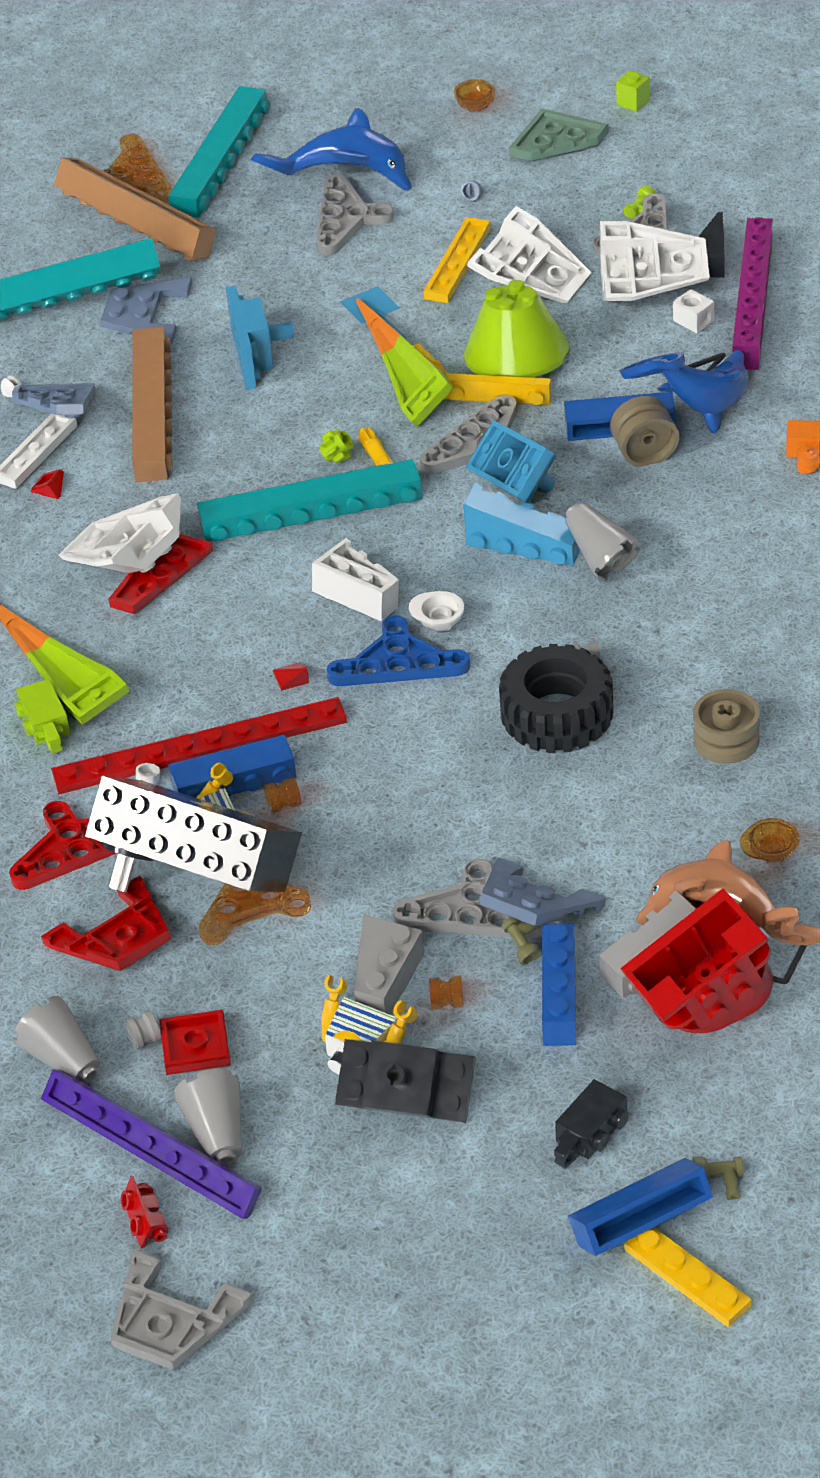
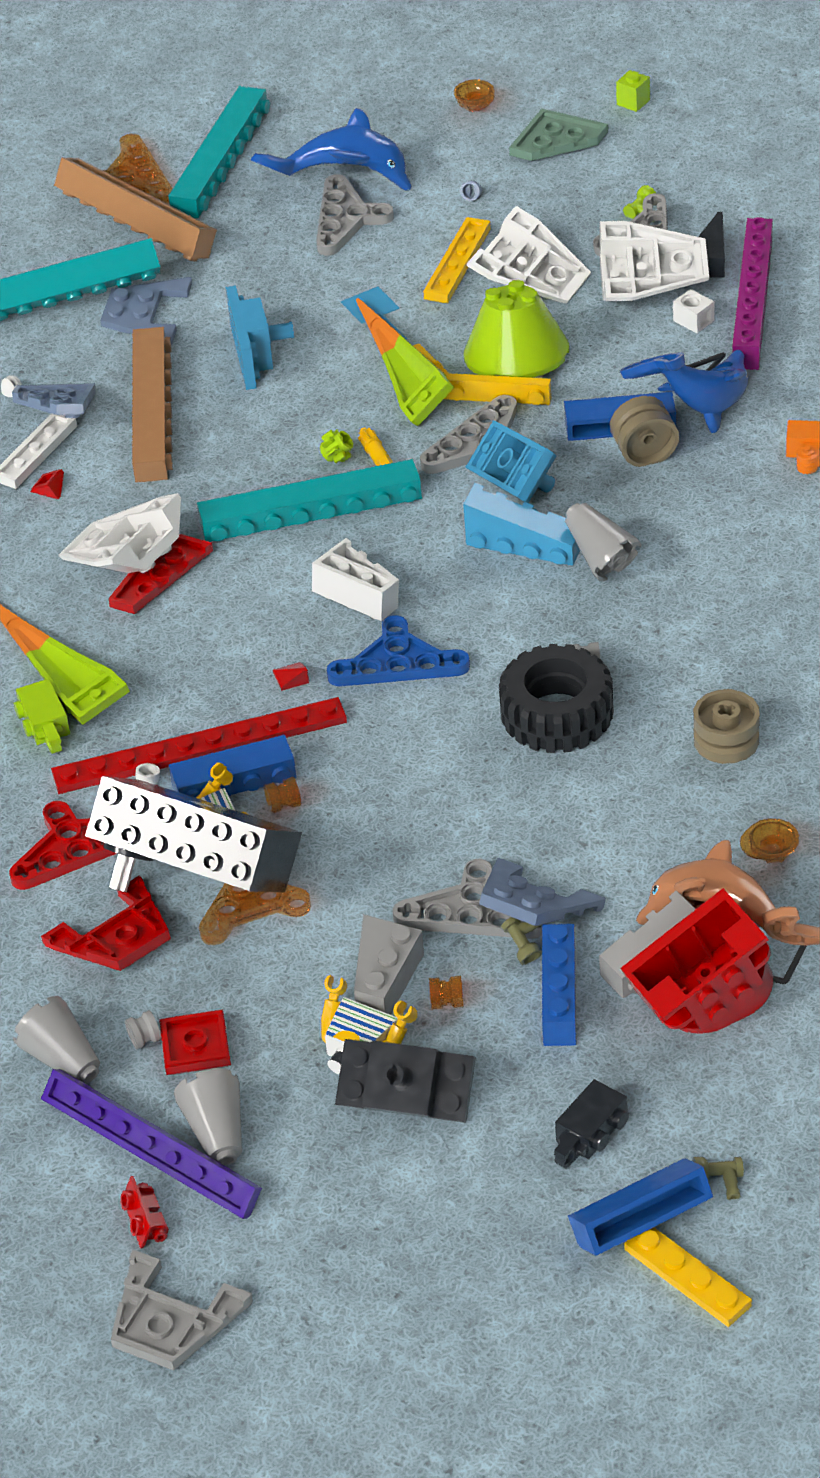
white piece [409,591,464,632] -> none

